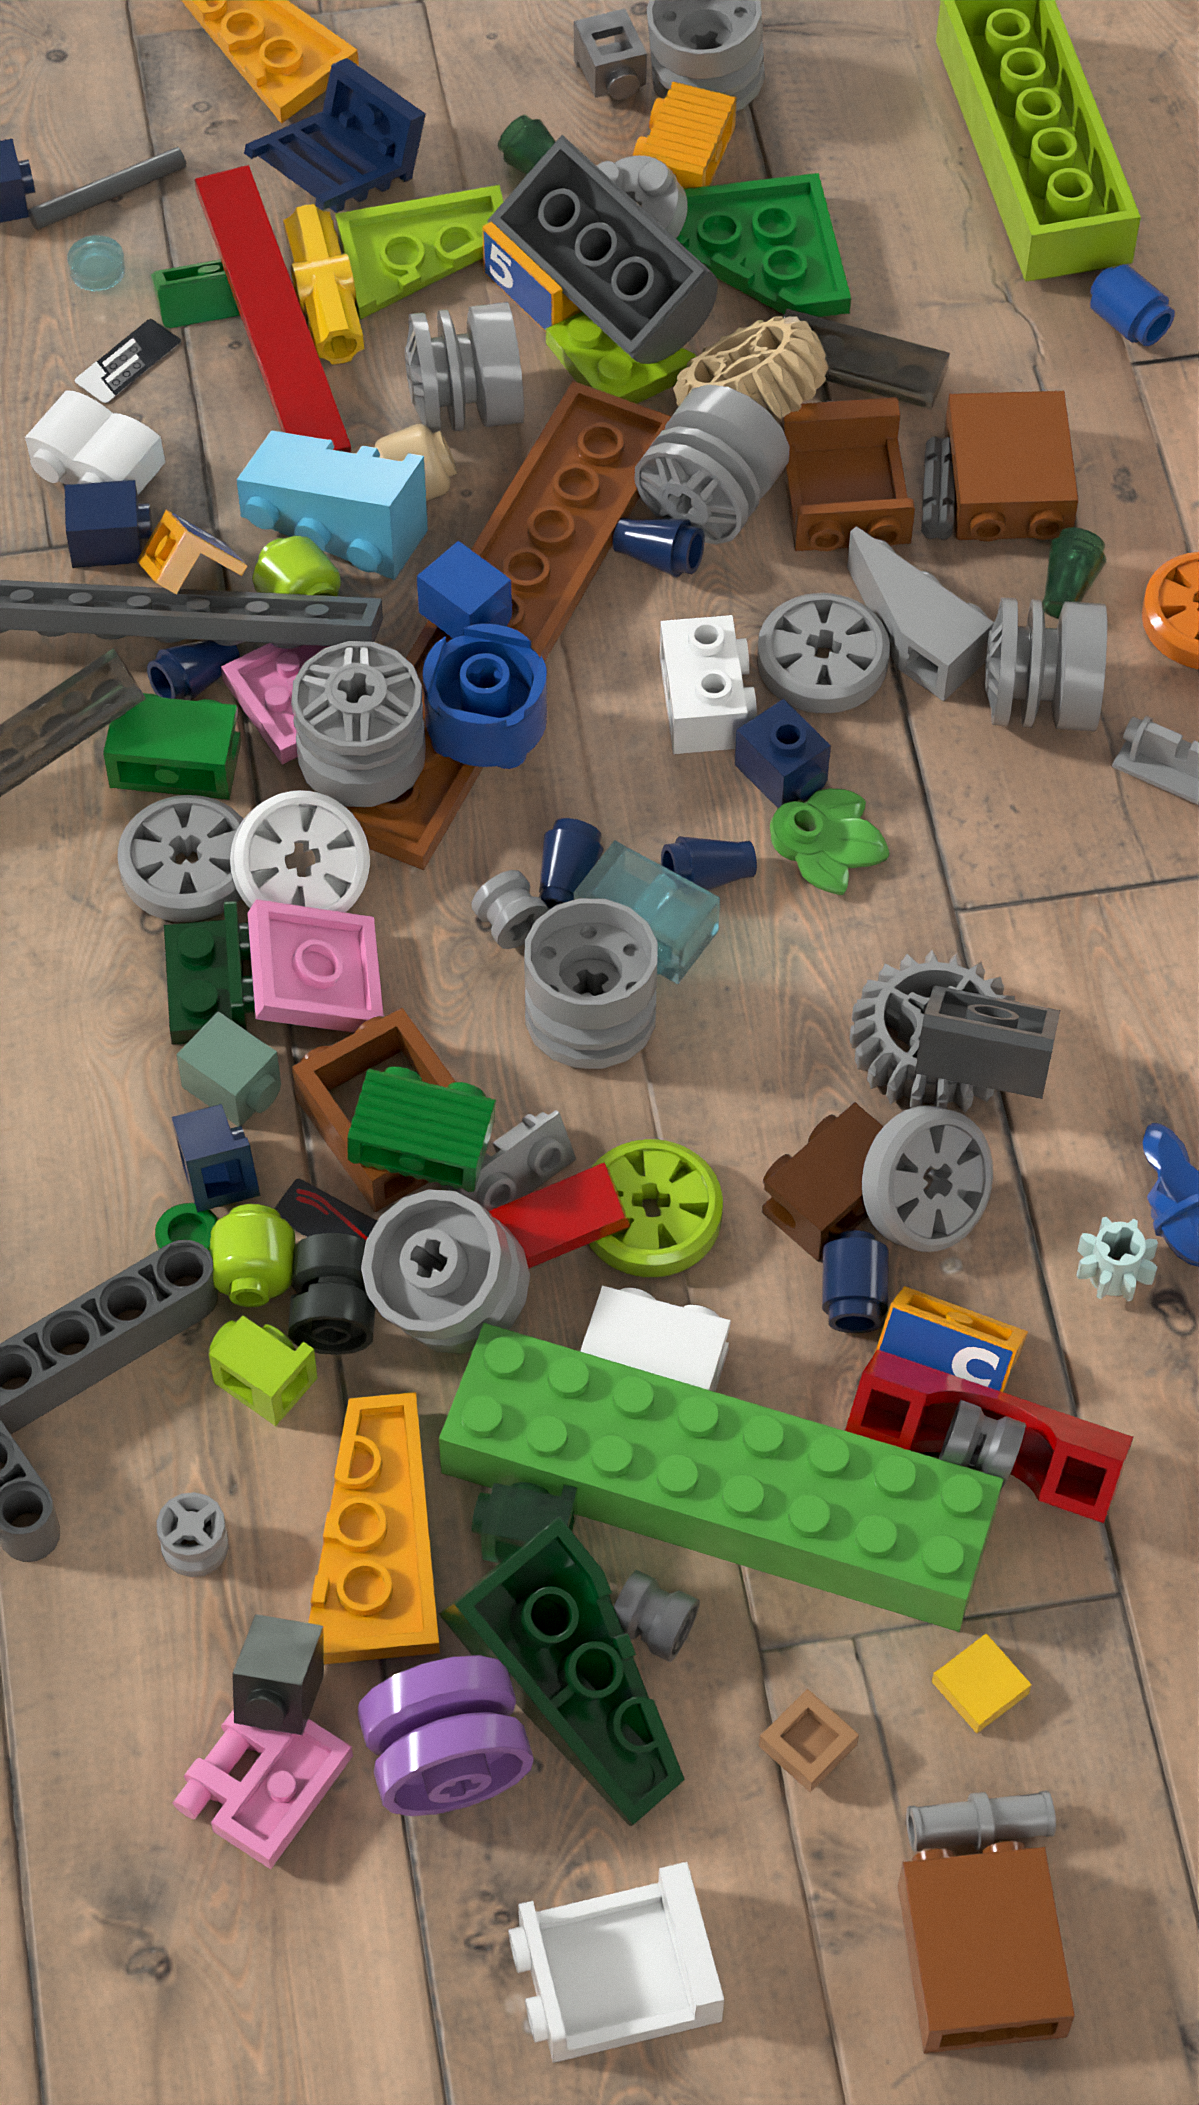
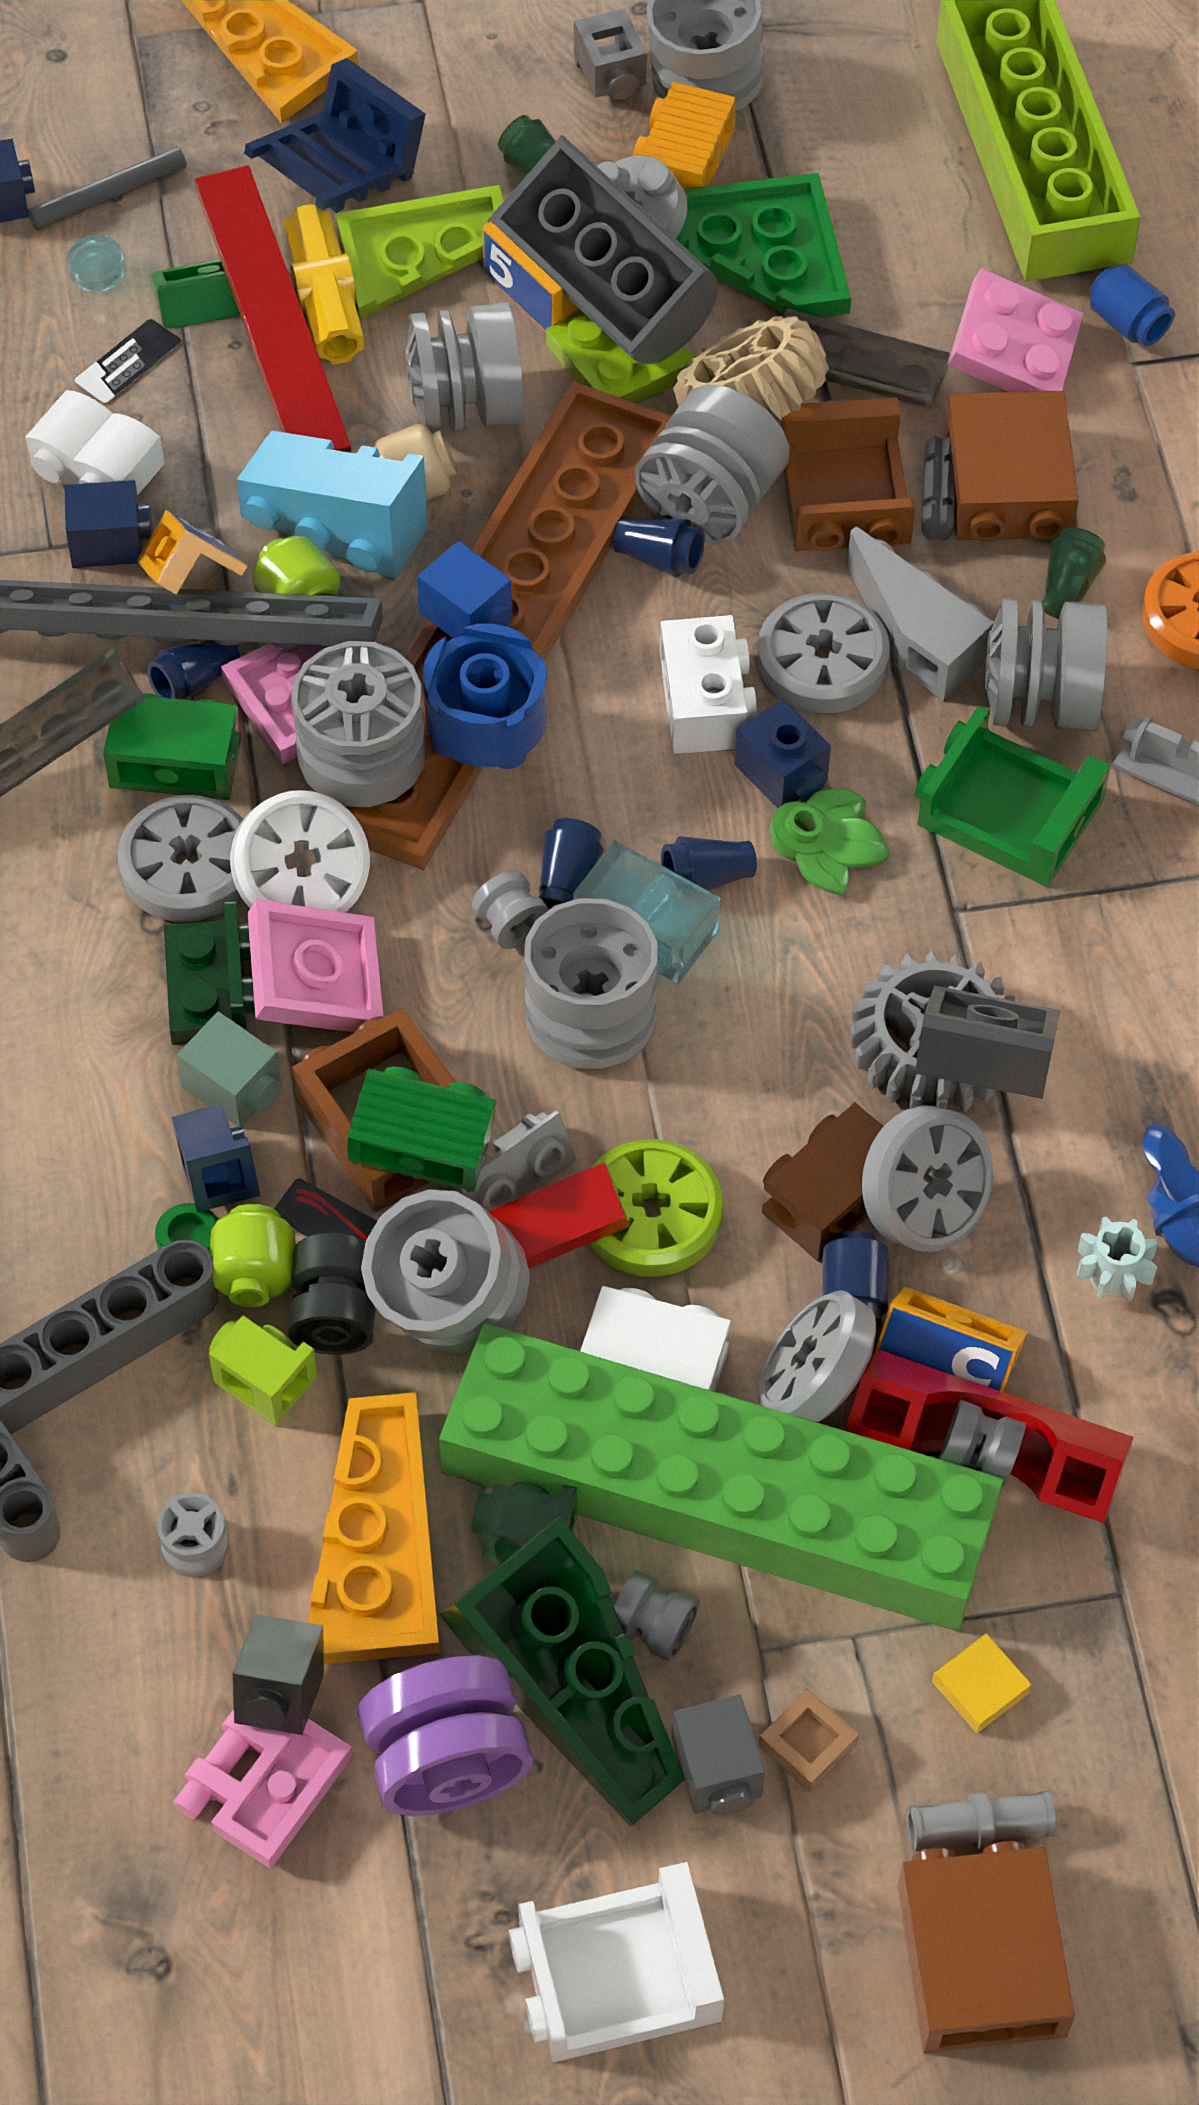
none -> dark grey brick [672,1694,765,1815]
none -> light grey wheel [759,1291,876,1423]
none -> green panel [915,706,1111,888]
none -> bright pink plate [948,268,1084,392]

